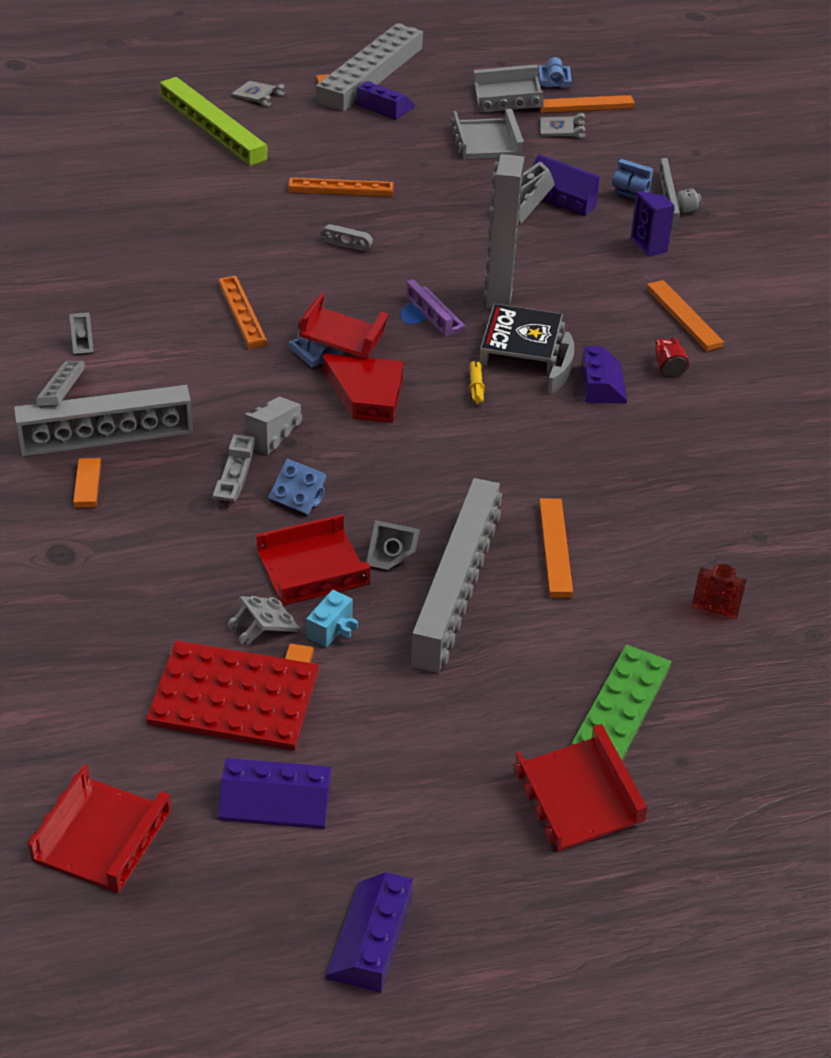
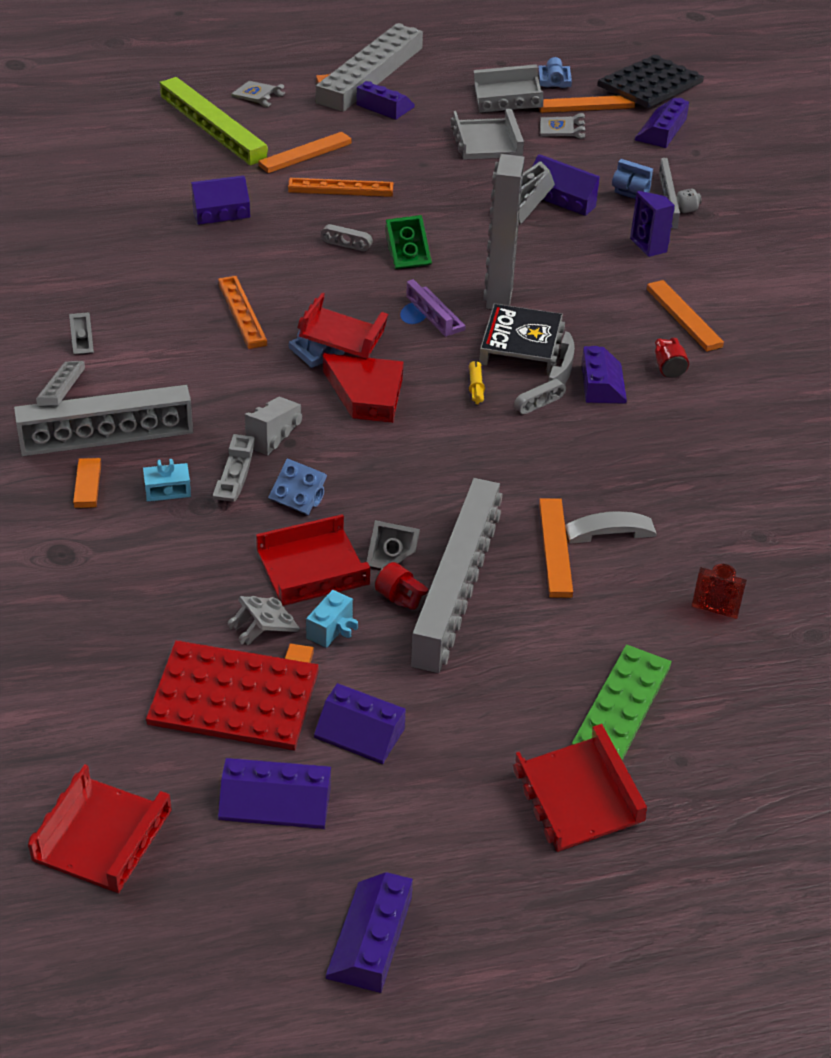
none -> medium azure brick [143,459,191,501]
none -> dark purple slope [191,175,250,224]
none -> orange tile [258,132,352,173]
none -> dark purple slope [314,683,406,764]
none -> red piece [375,562,428,610]
none -> green slope [385,215,432,269]
none -> light grey beam [514,379,566,414]
none -> light grey slope [565,511,657,544]
none -> black plate [597,55,704,108]
none -> dark purple slope [635,98,689,148]

